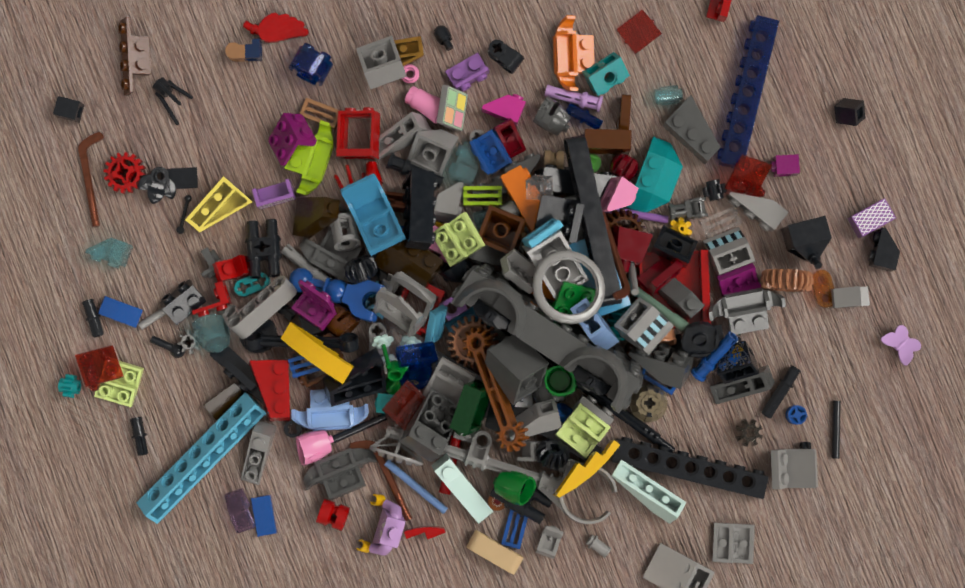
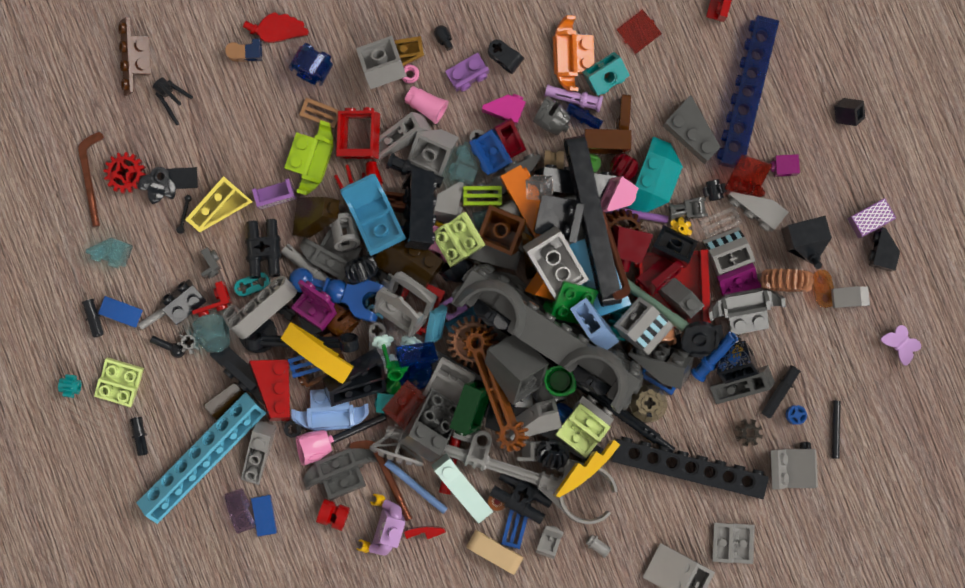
black panel [53,96,85,123] -> none
clear red hinge [75,345,124,391] -> none
red slope [212,255,249,282] -> none
magenta bracket [268,113,317,166] -> none
tile [437,85,468,131] -> none
green helmet [493,470,536,506] -> none
light grey bracket [500,249,536,294] -> none
medium azure tile [522,218,563,248] -> none
light grey wedge [532,250,605,324] -> none
light aqua slope [611,460,686,524] -> none
light grey bar [628,261,639,295] -> none
clear light blue brick [654,85,683,106] -> none

